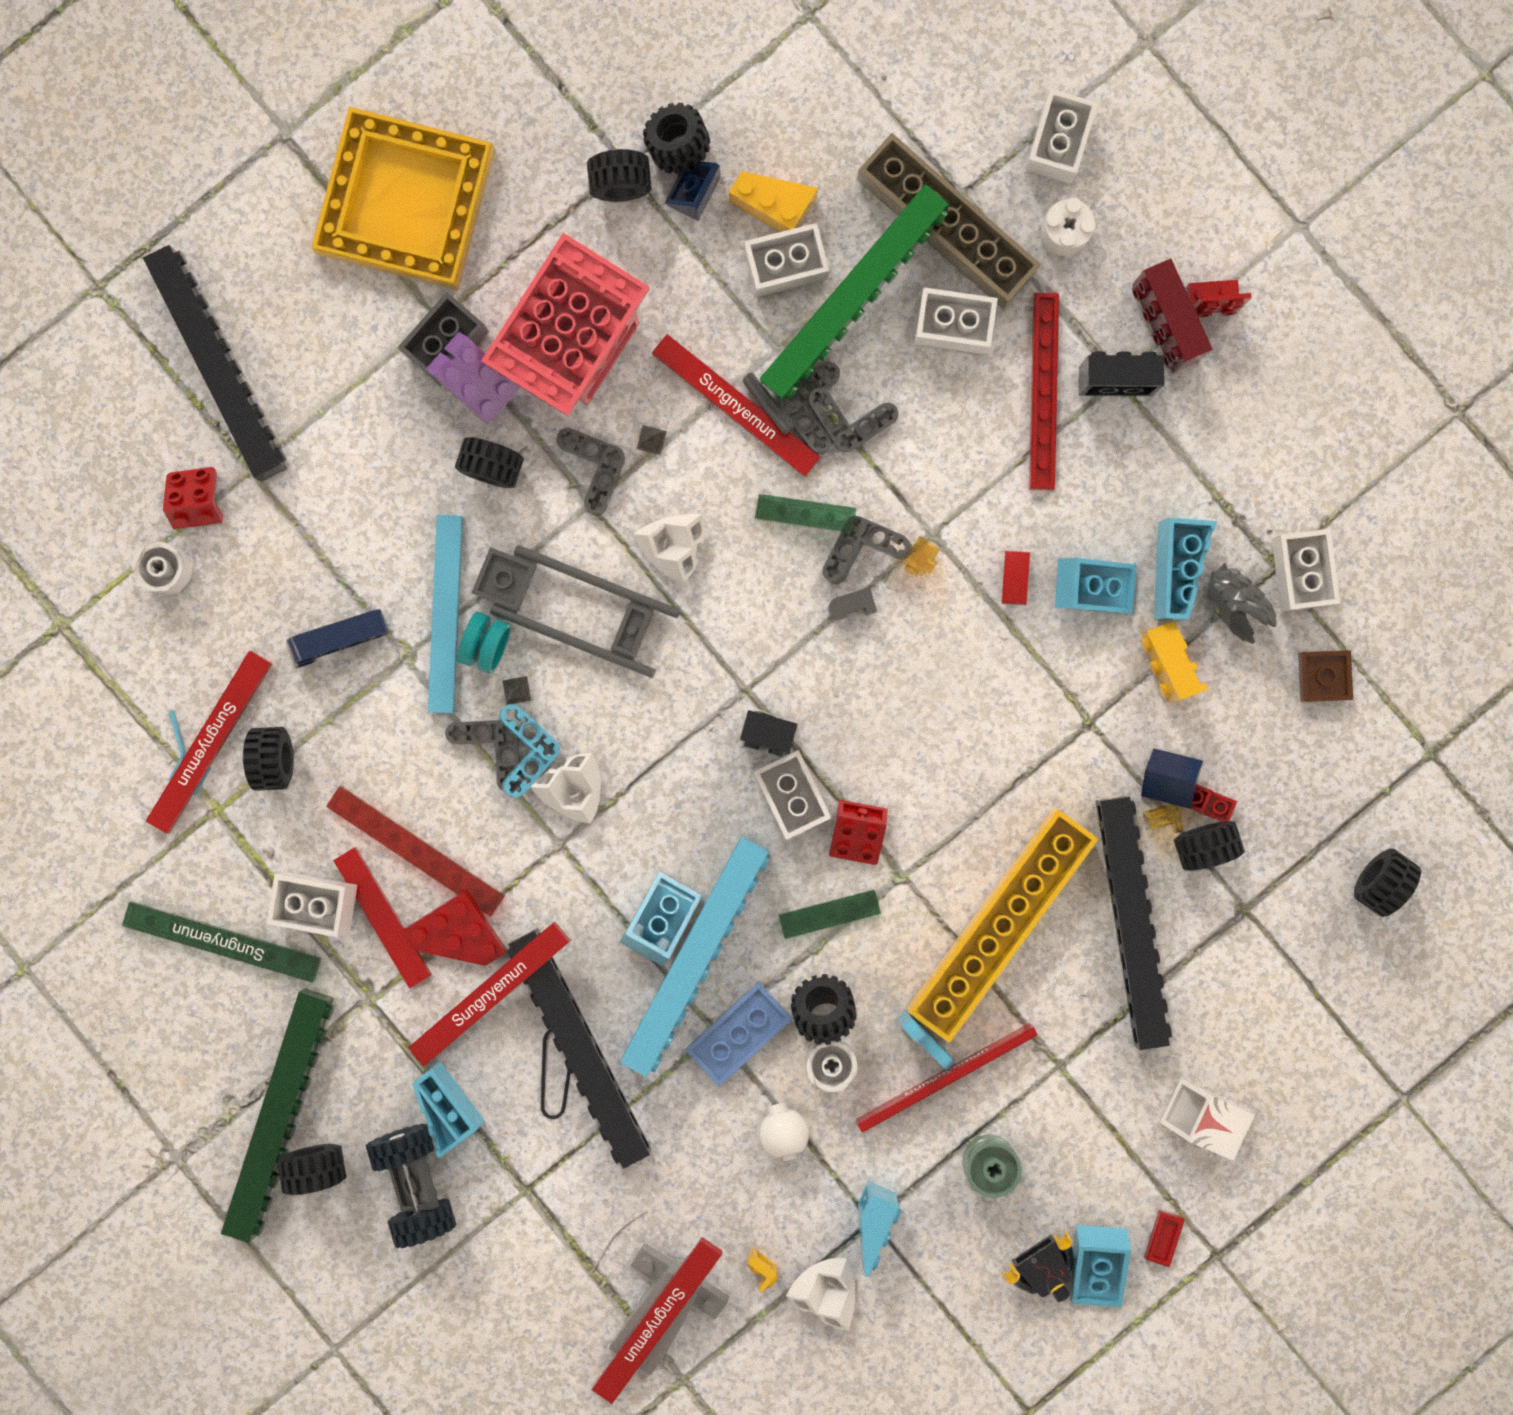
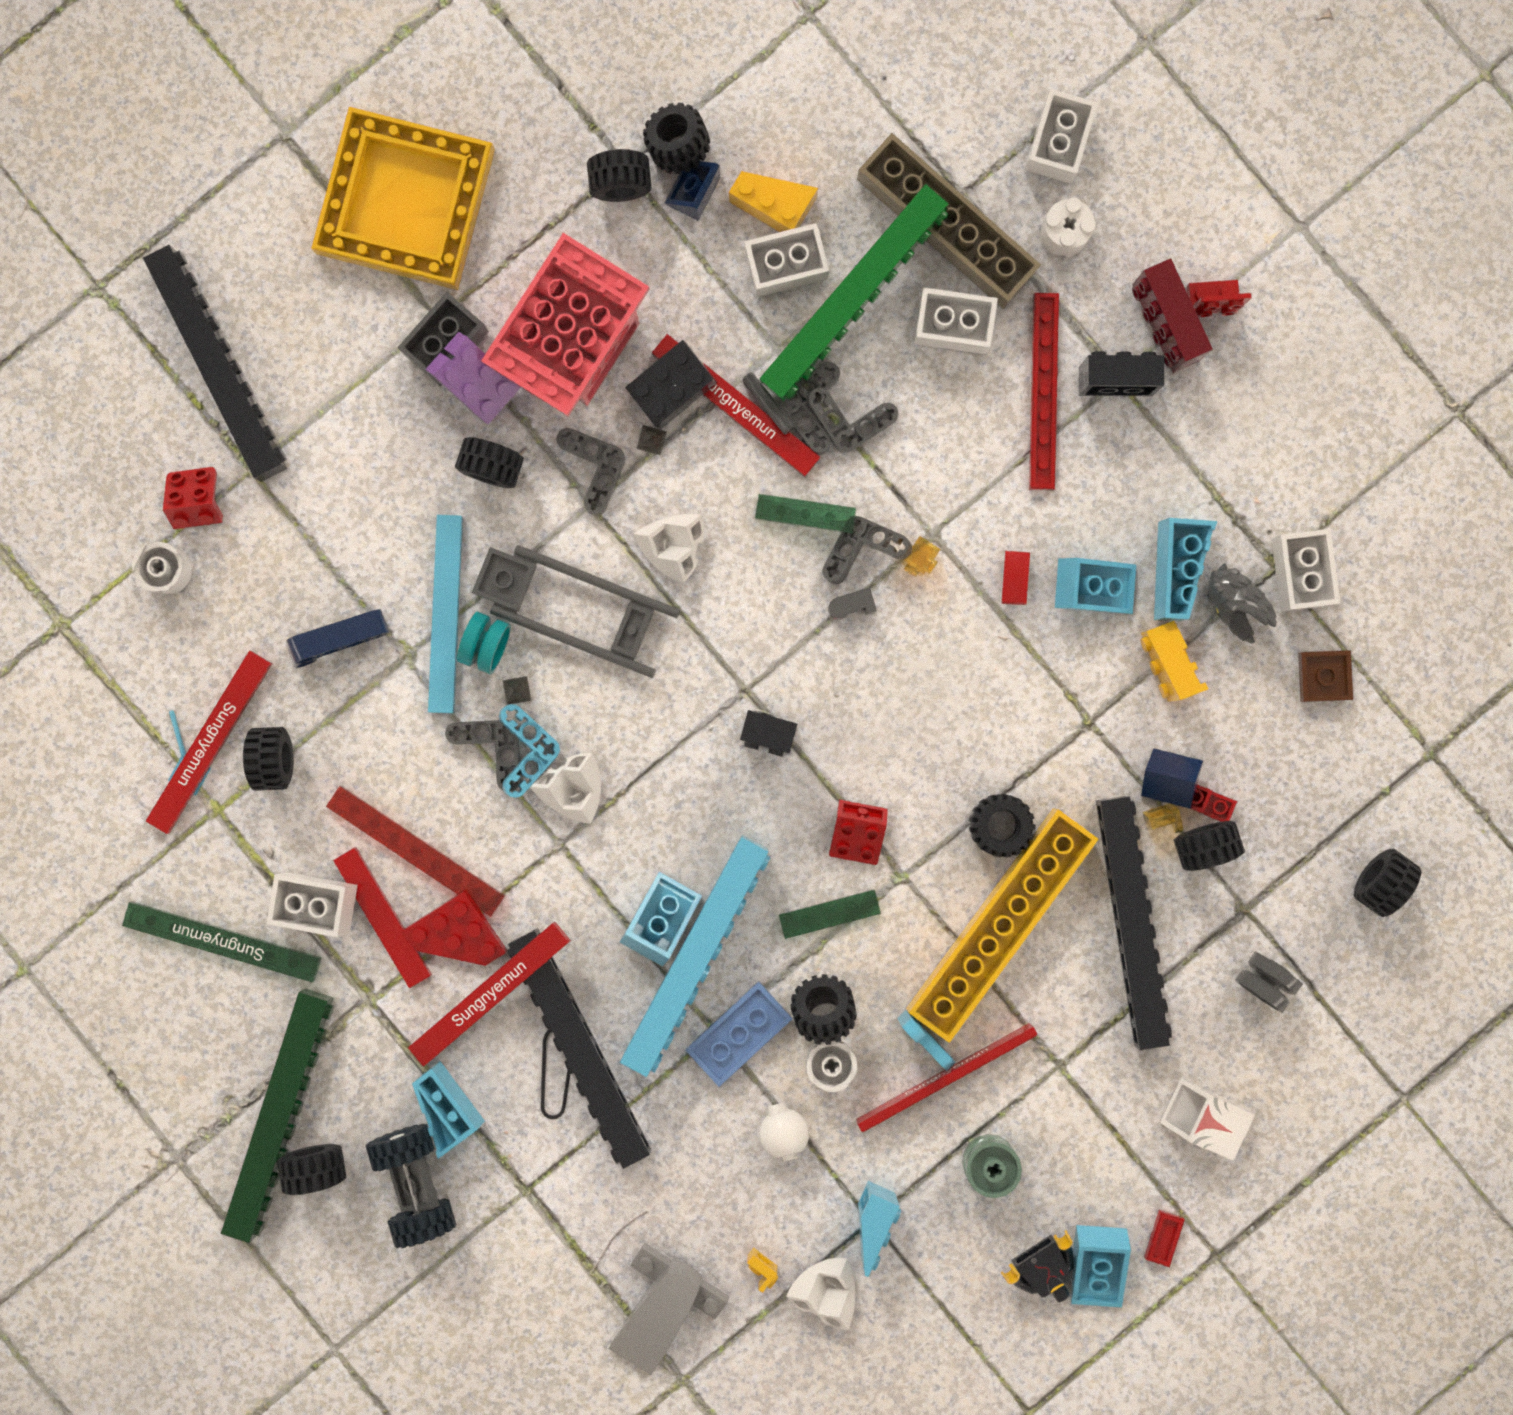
red tile [591,1237,723,1404] -> none
white brick [753,750,831,840] -> none
none -> black brick [625,340,718,429]
none -> black tyre [969,794,1036,858]
none -> dark grey wheel [1235,952,1303,1014]

